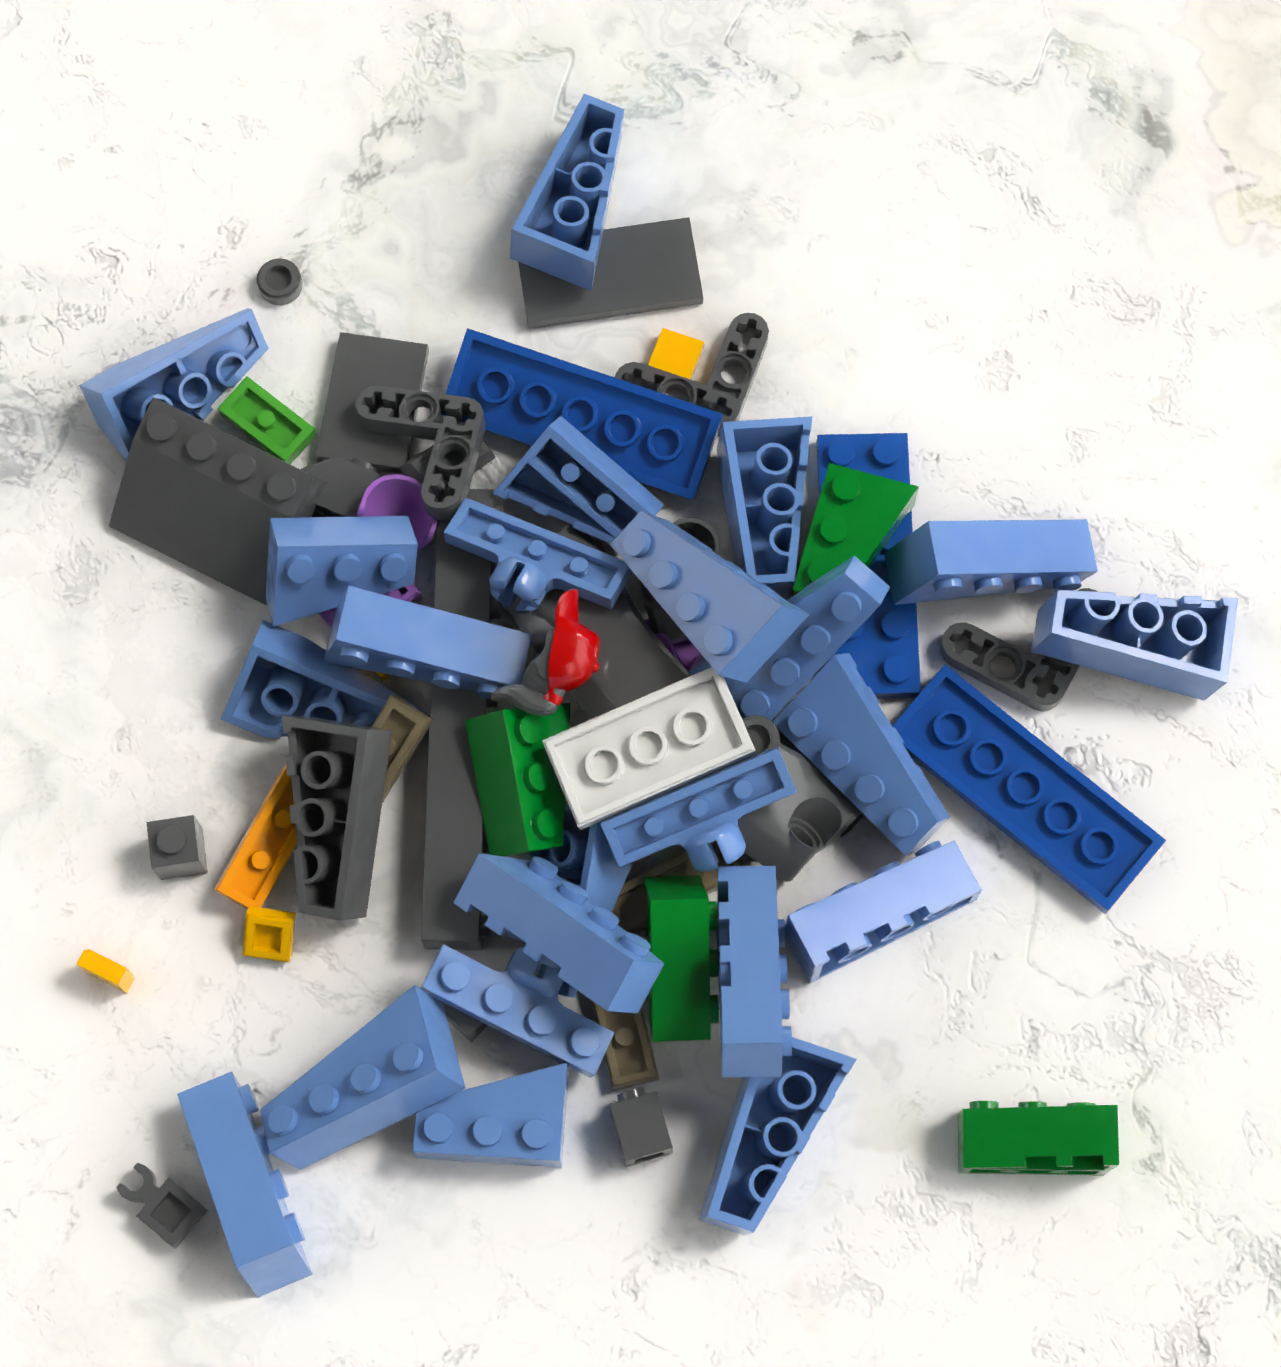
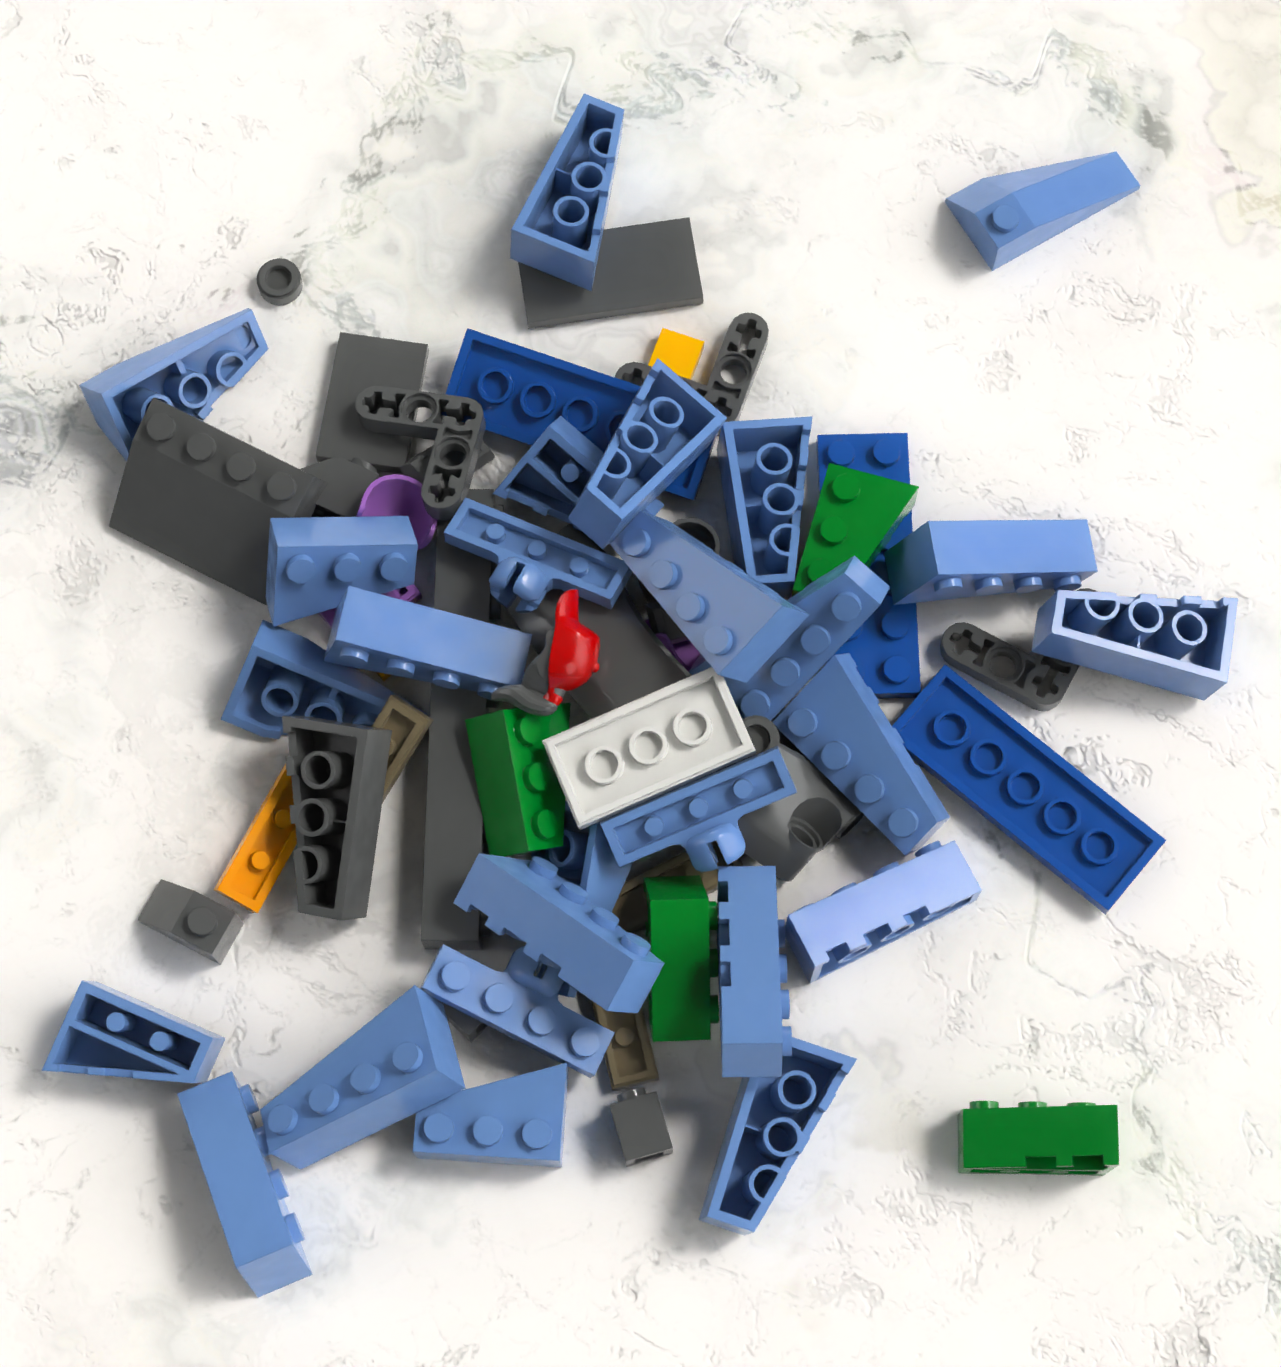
yellow tile [76,949,135,993] -> none
dark grey plate [116,1163,208,1249] -> none
dark grey brick [146,815,208,880] -> none
bright green plate [217,376,317,464] -> none
yellow tile [242,906,296,962] -> none
none -> medium blue wedge [42,980,226,1083]
none -> dark grey slope [138,879,244,965]
none -> medium blue wedge [568,358,727,549]
none -> medium blue wedge [945,151,1141,271]

